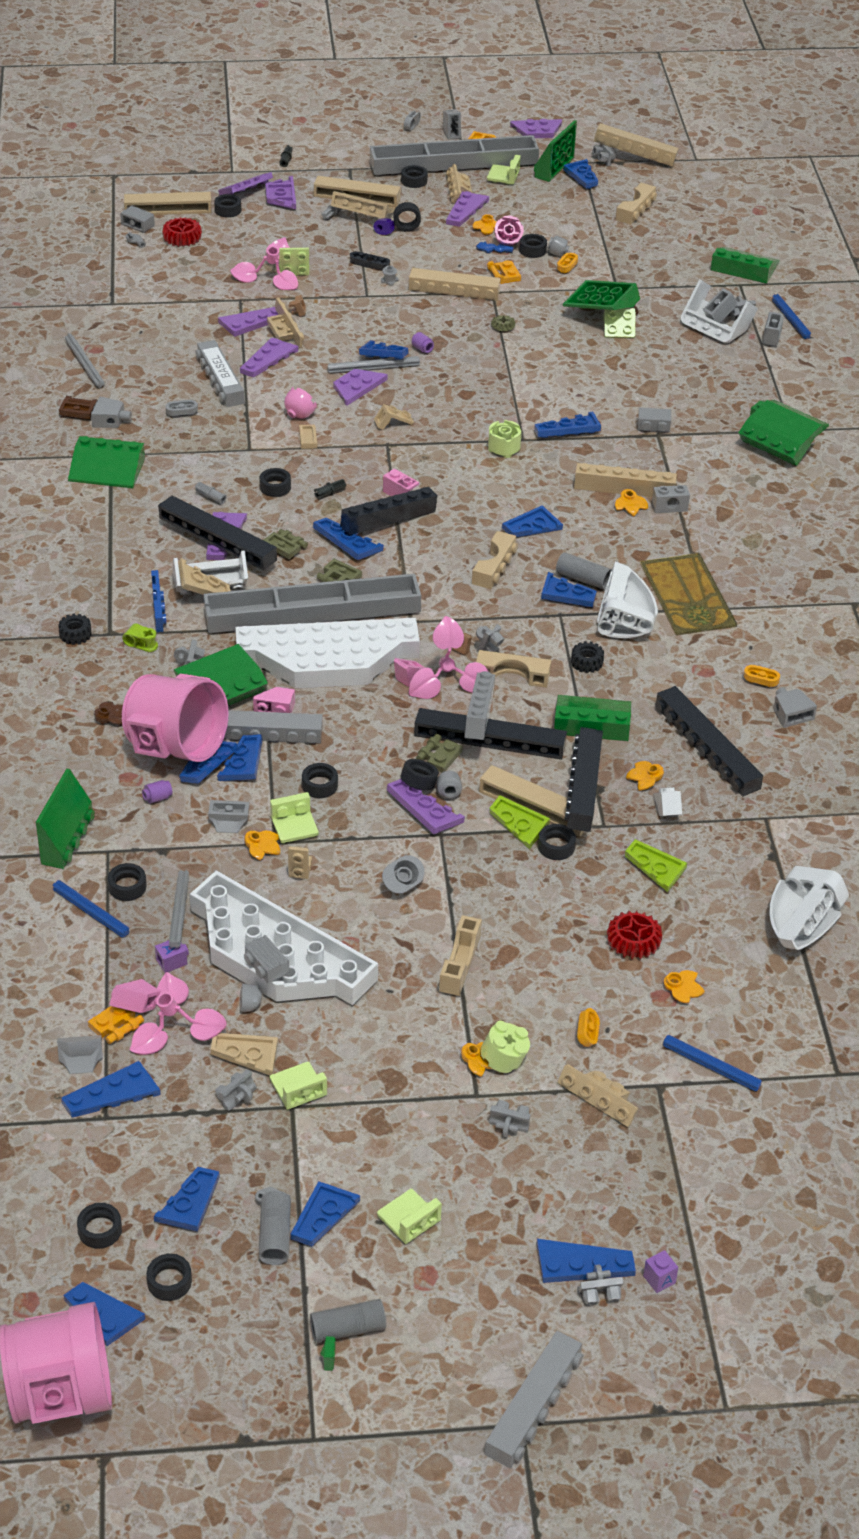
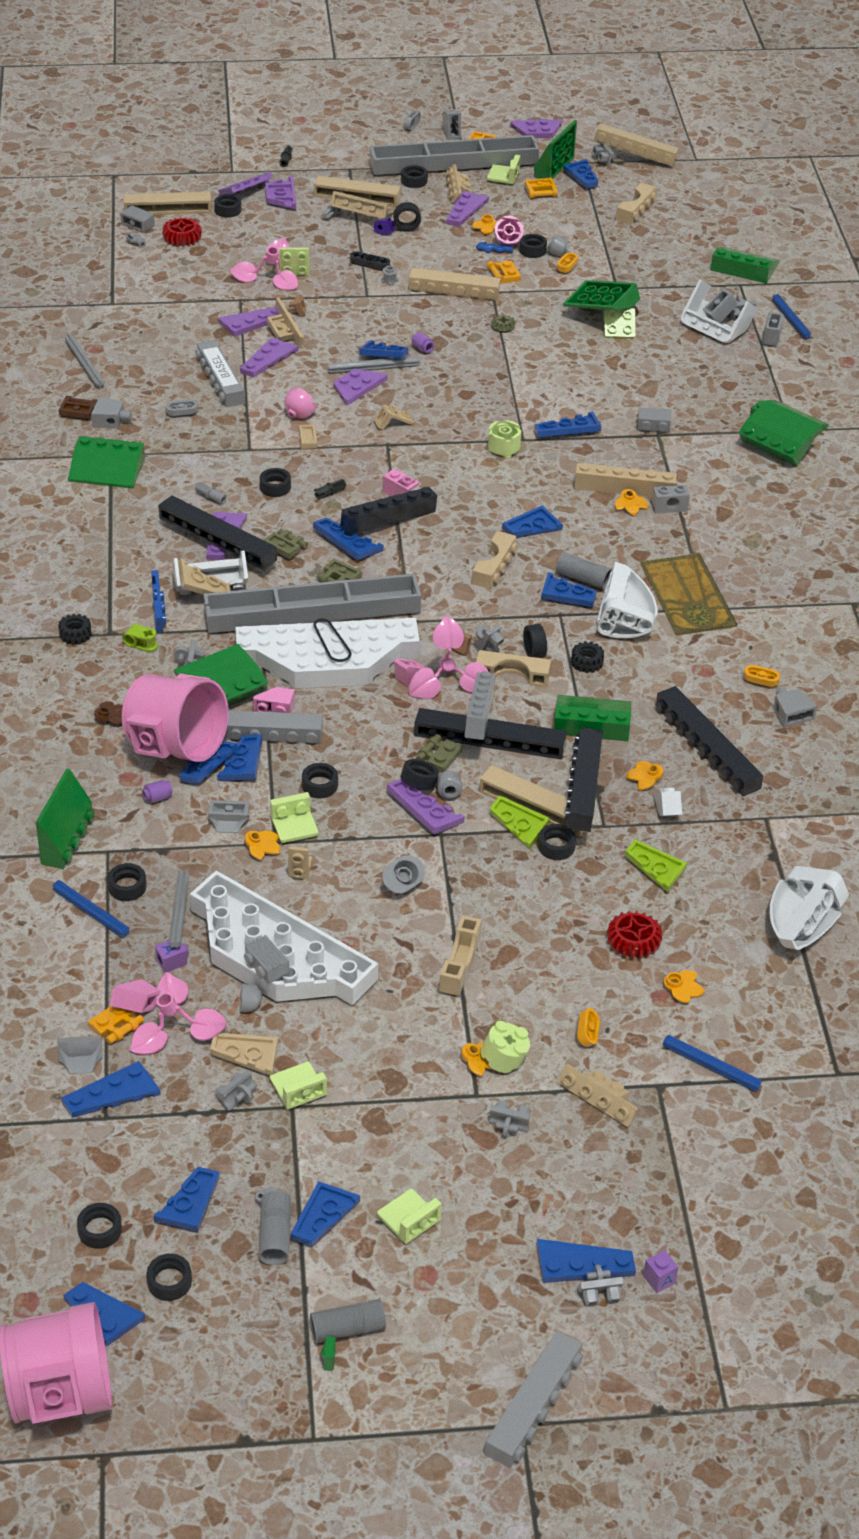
none -> black piece [313,618,352,662]
none -> black tyre [523,624,547,658]
none -> light orange plate [524,178,558,199]

